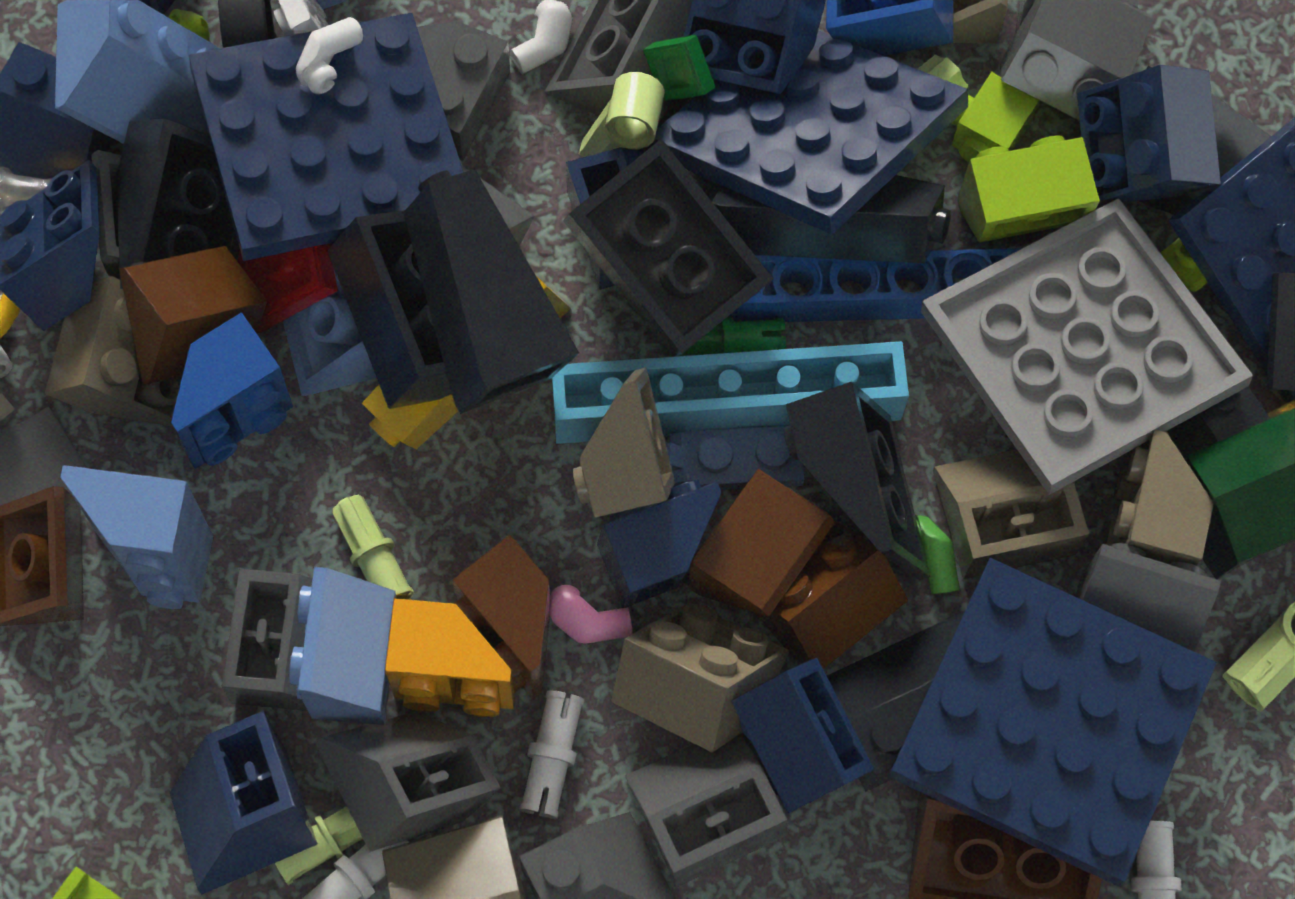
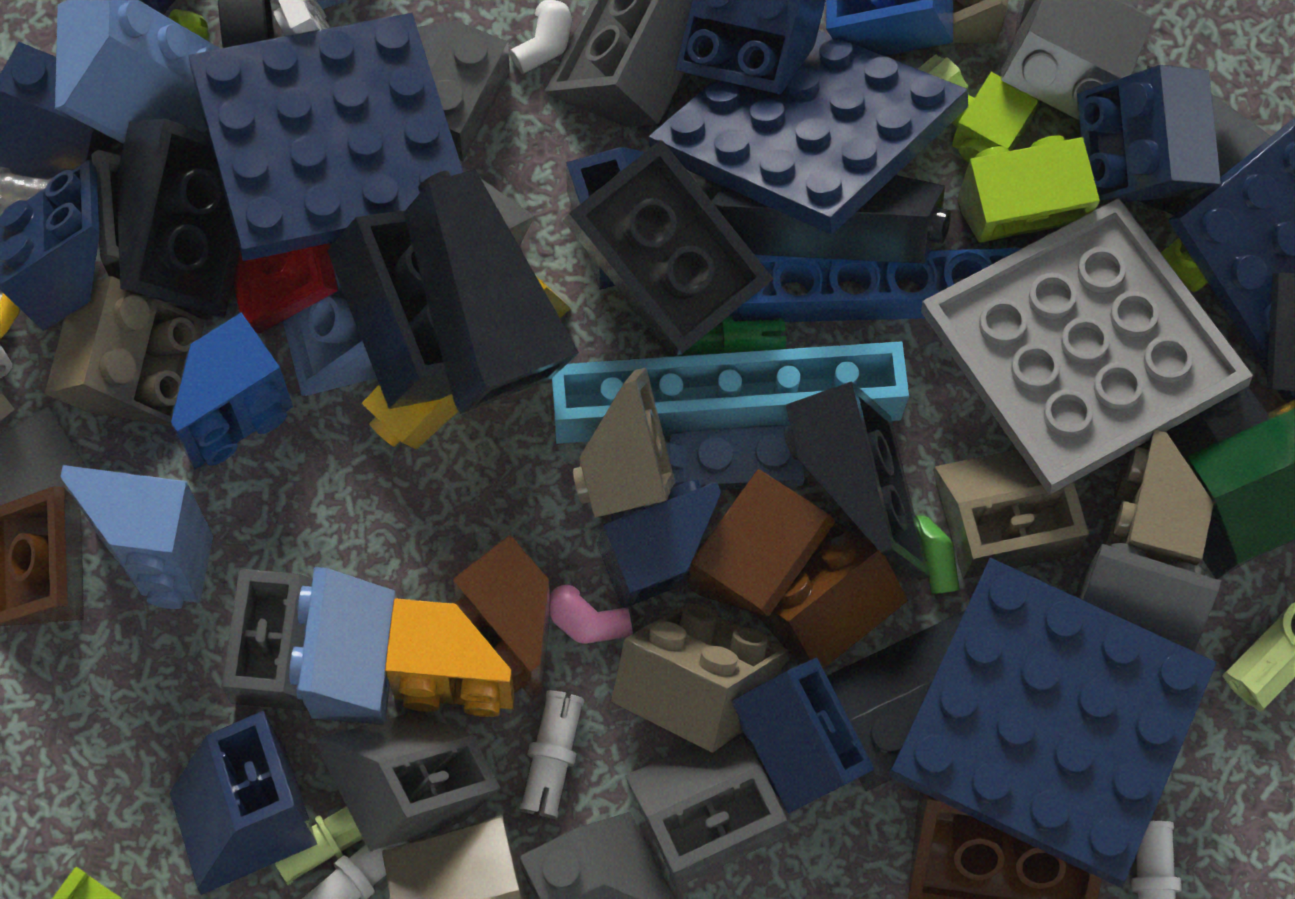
reddish brown slope [119,246,267,384] -> none
white arm [296,17,363,94] -> none
yellowish green axle [332,494,414,599] -> none
yellowish green piece [579,72,665,157] -> none
green tile [643,35,715,101] -> none

